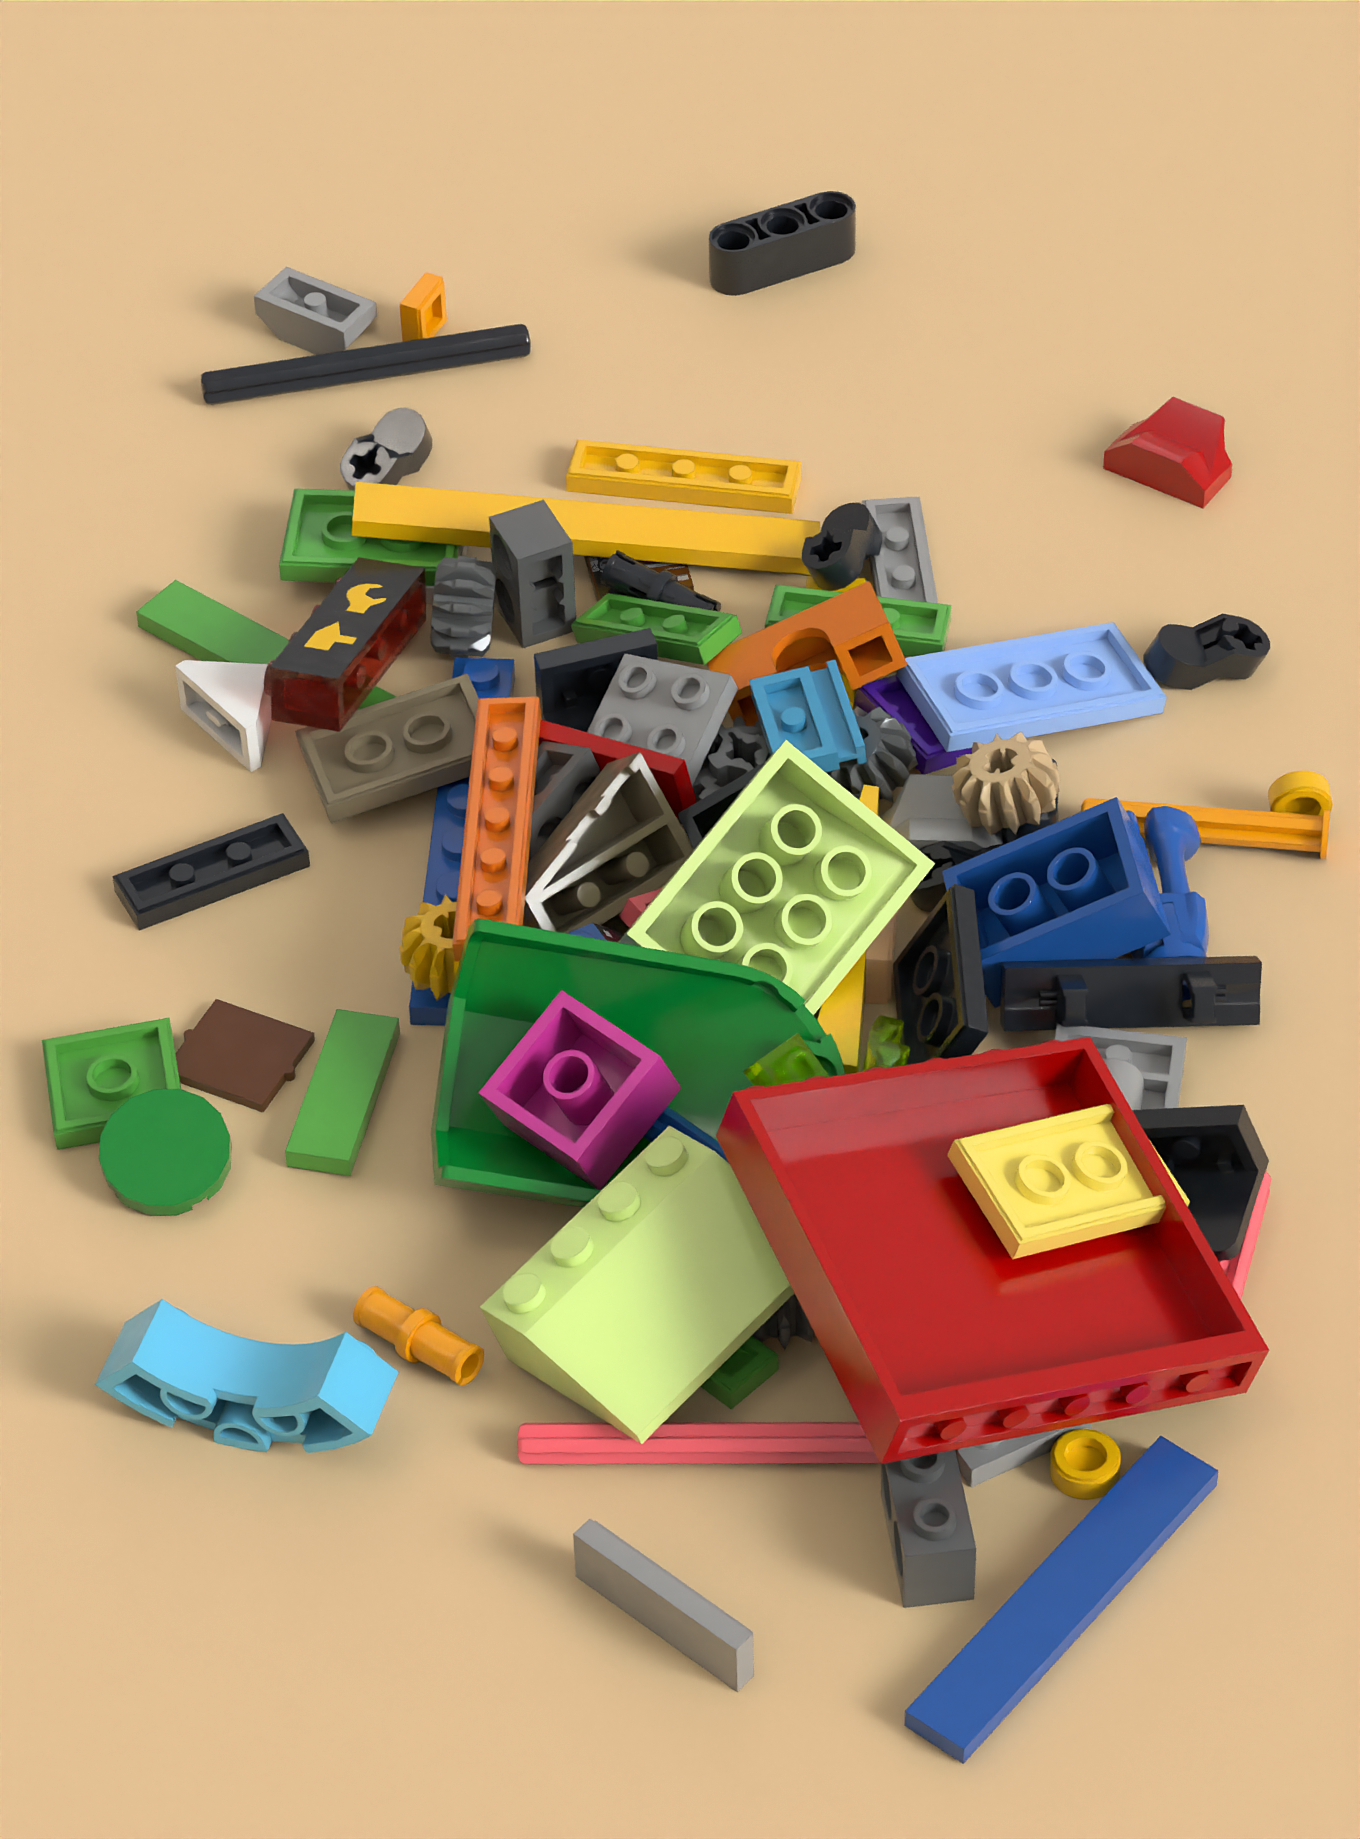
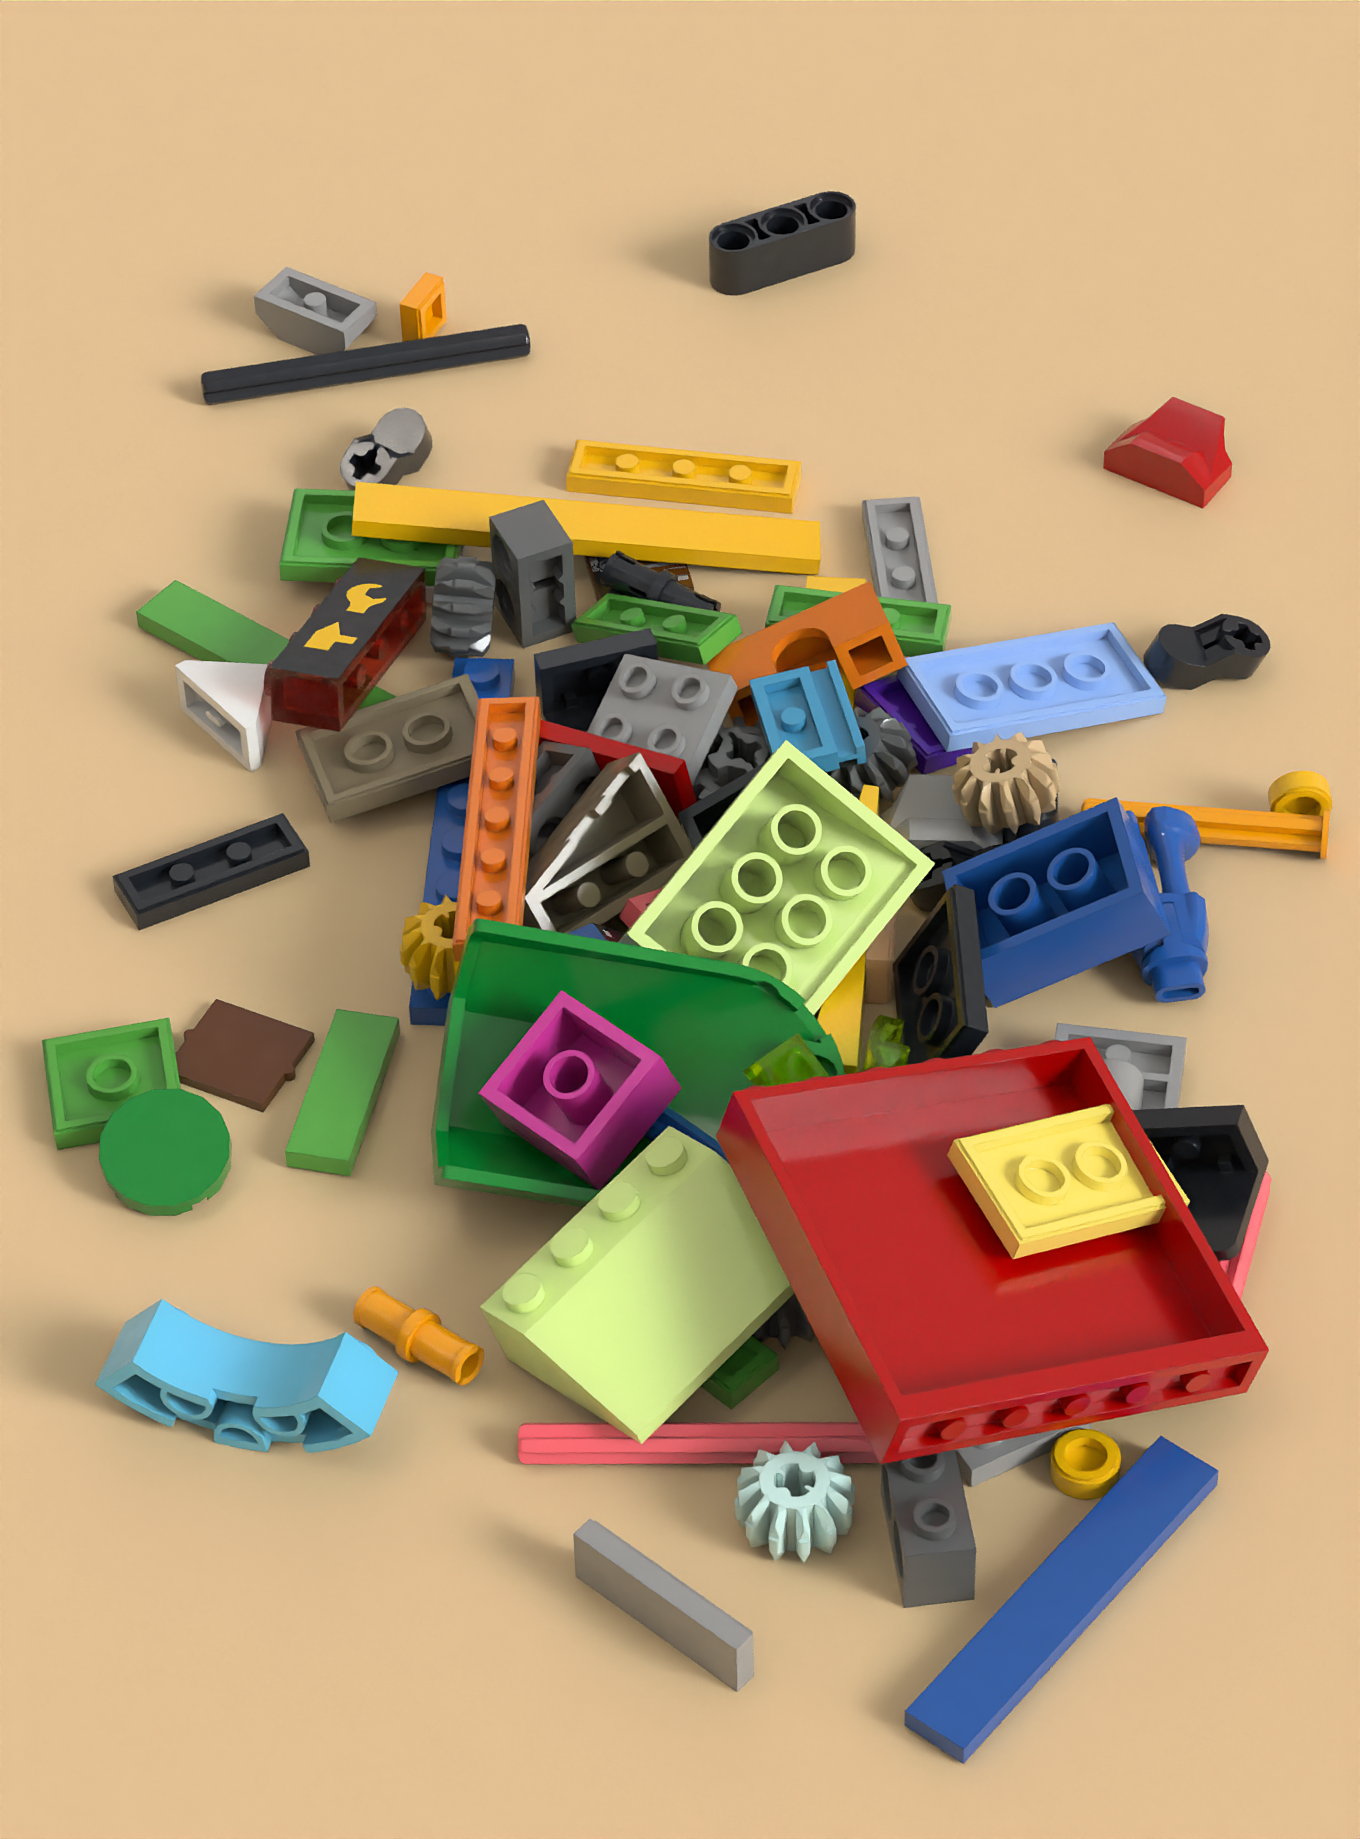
black piece [802,503,882,591] -> none
black hinge [1000,956,1262,1031] -> none
none -> light aqua gear [735,1439,855,1563]

